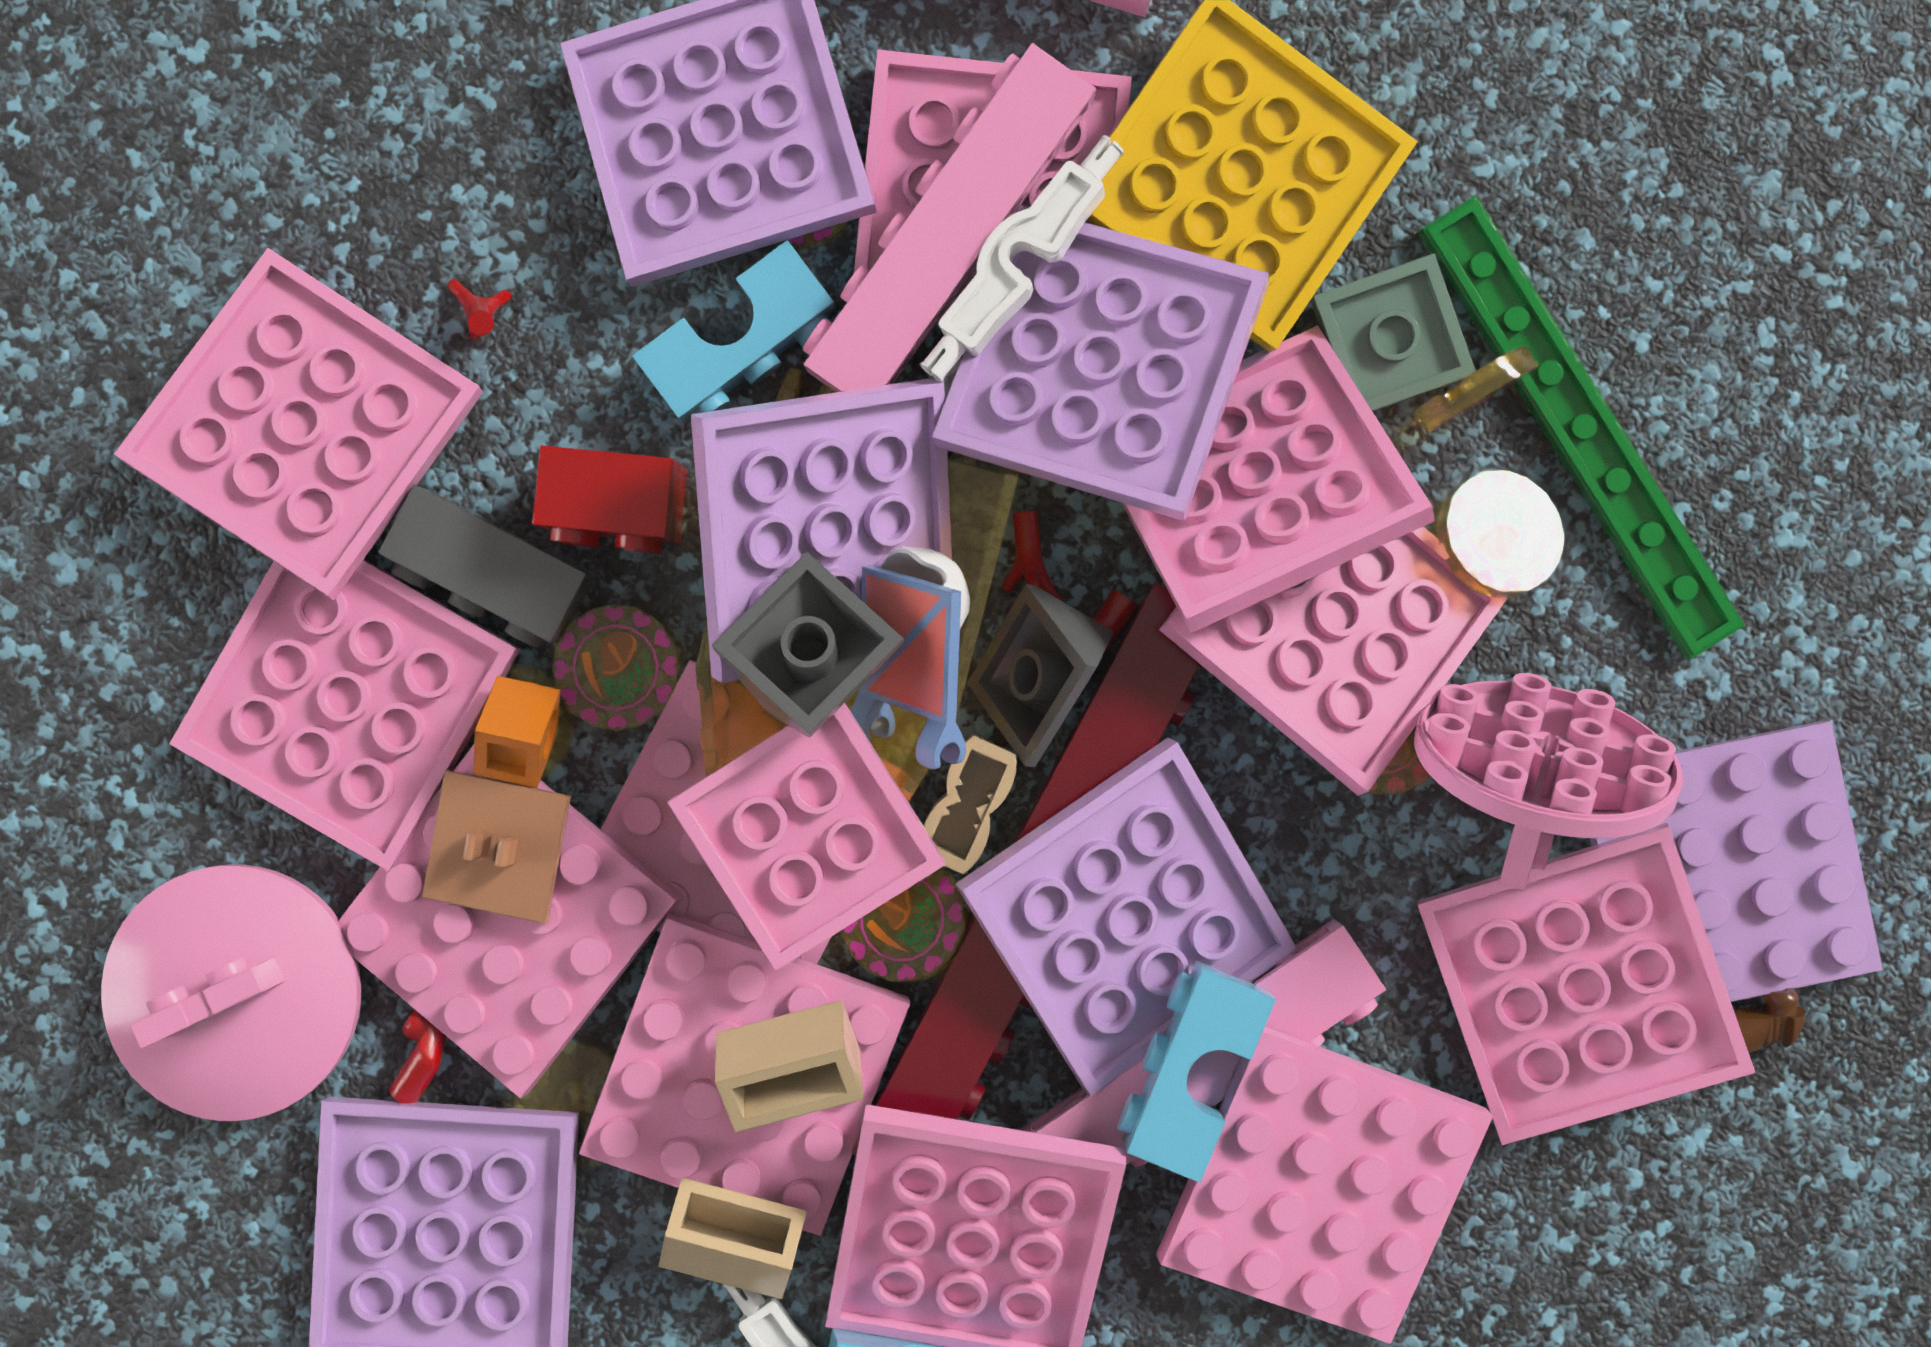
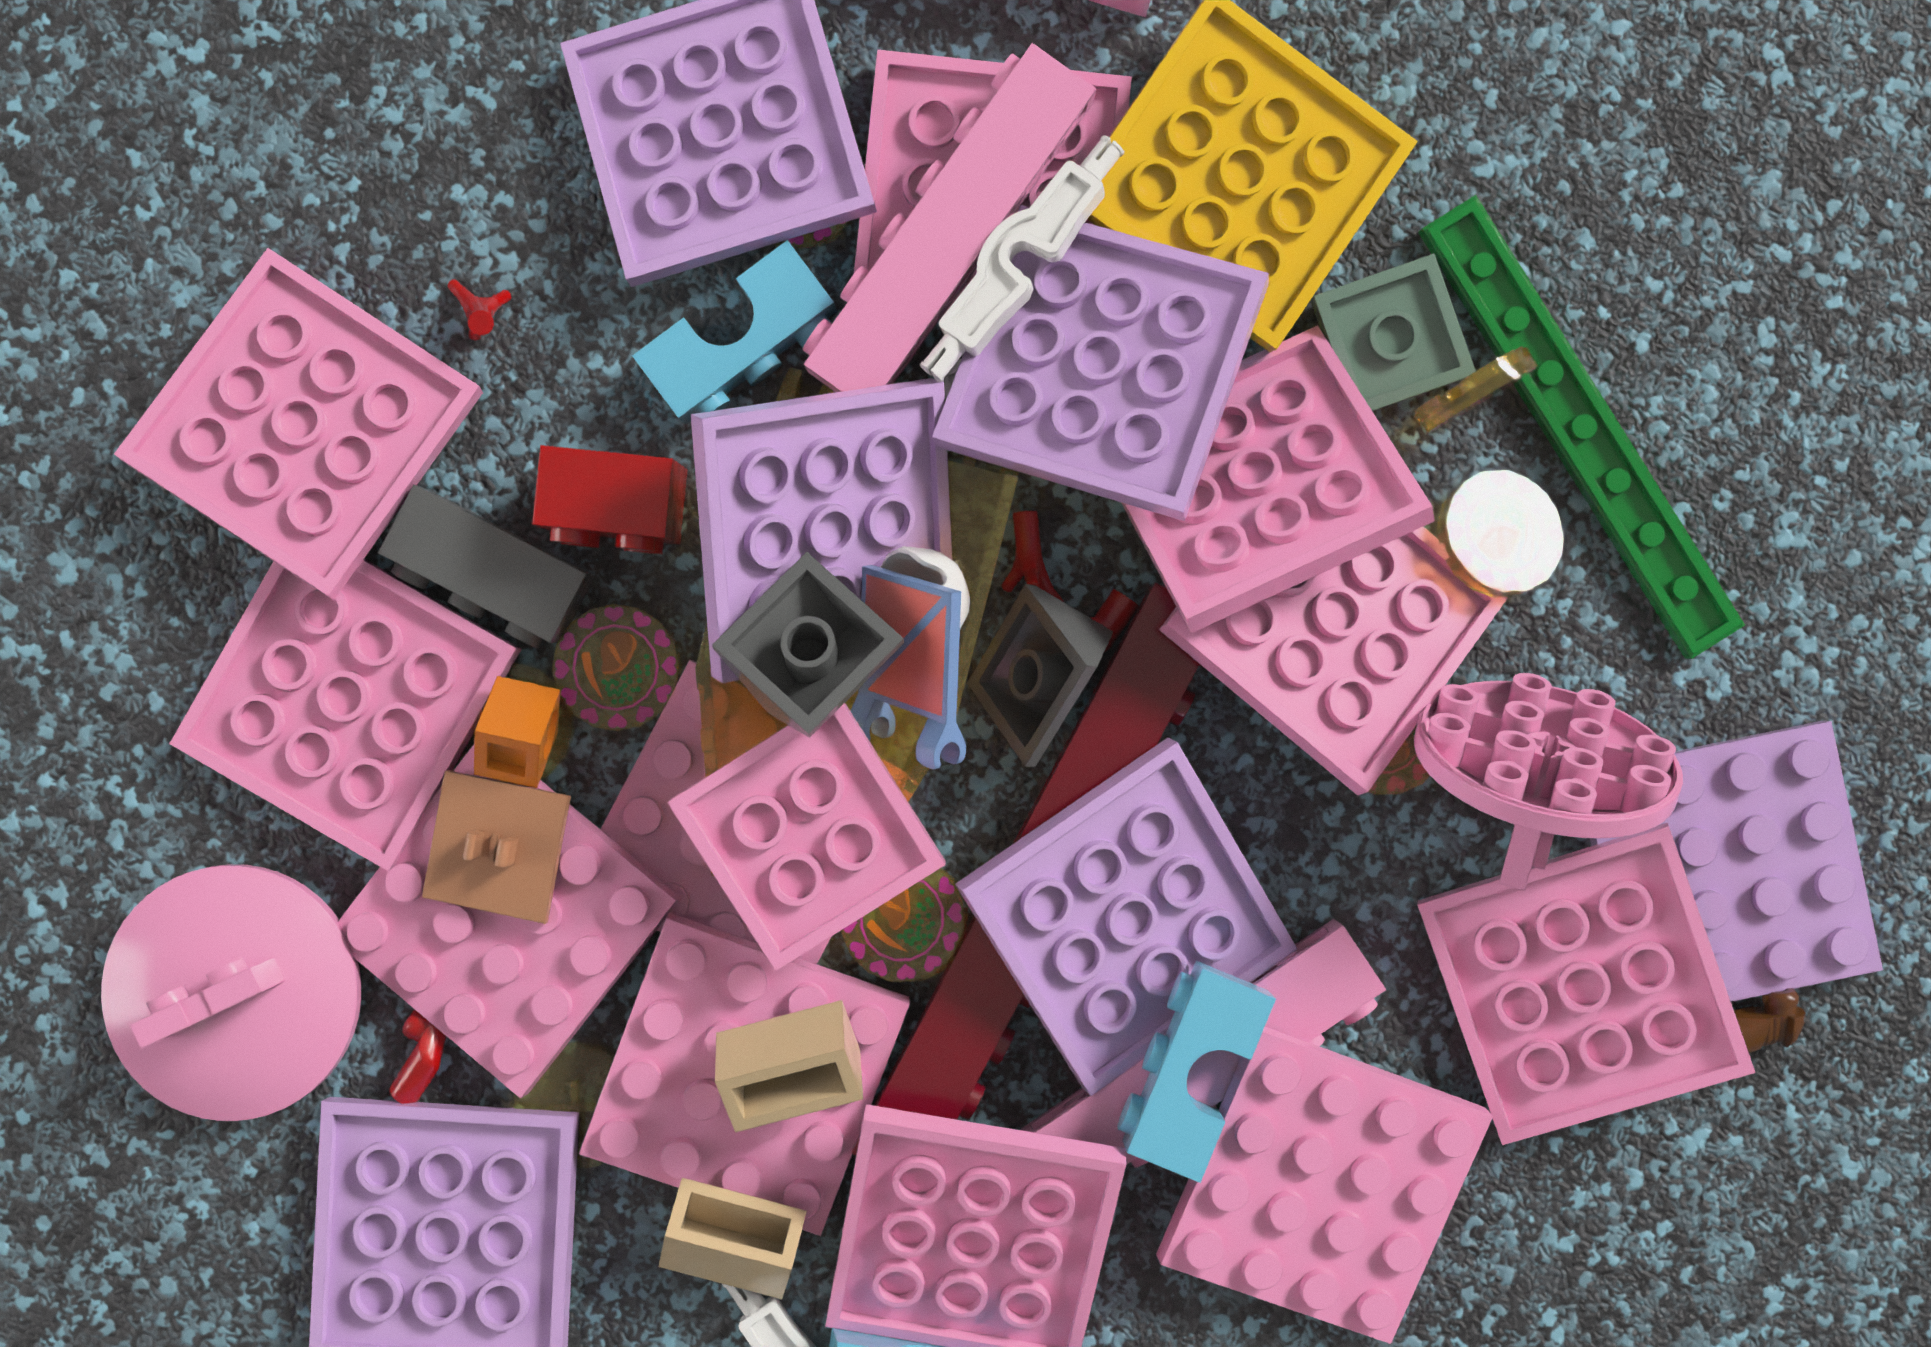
tan brick [924,734,1016,874] -> none

